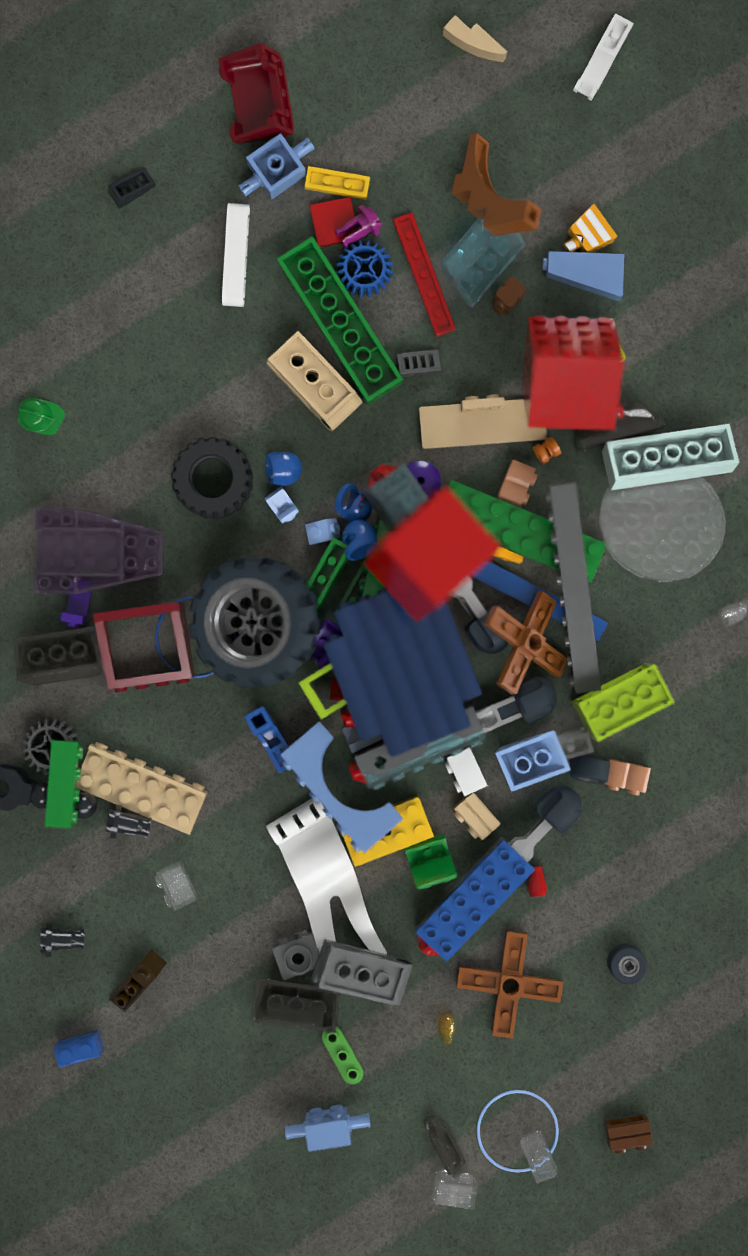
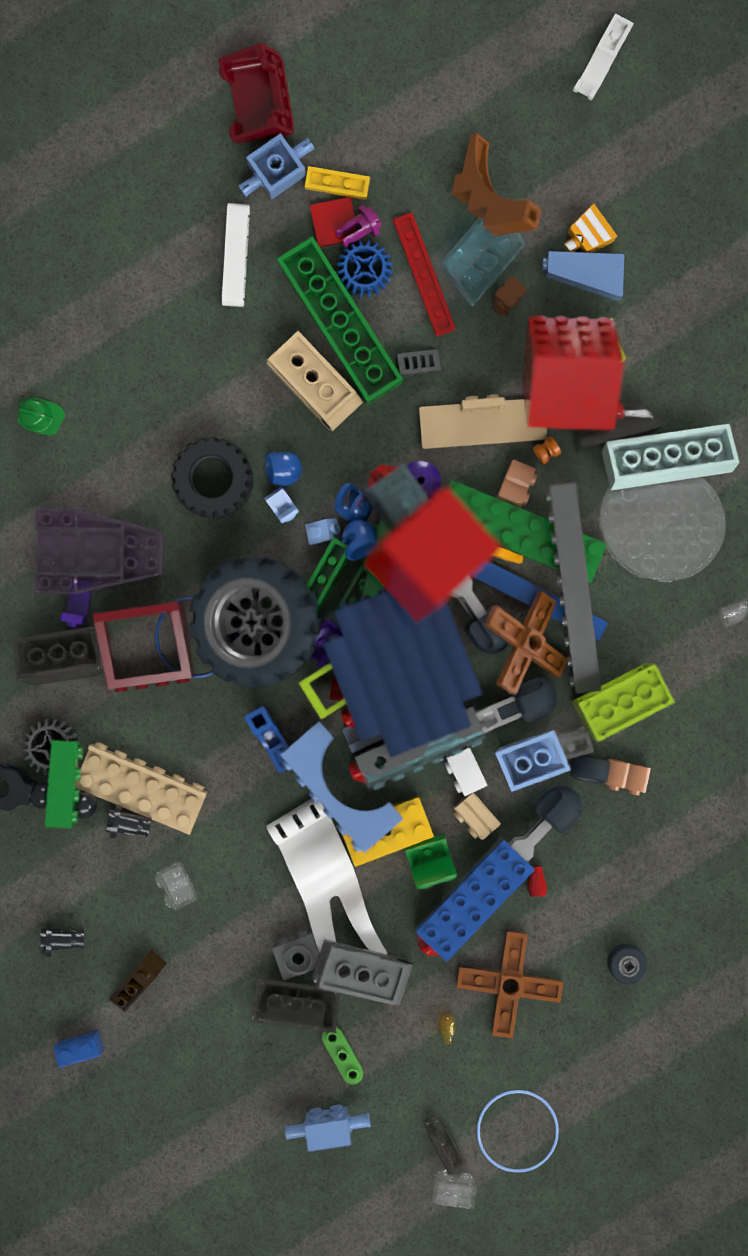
black slope [108,167,156,209] -> none
tan slope [443,15,507,62] -> none
clear brick [520,1128,557,1183] -> none
reddish brown brick [604,1114,653,1154] -> none

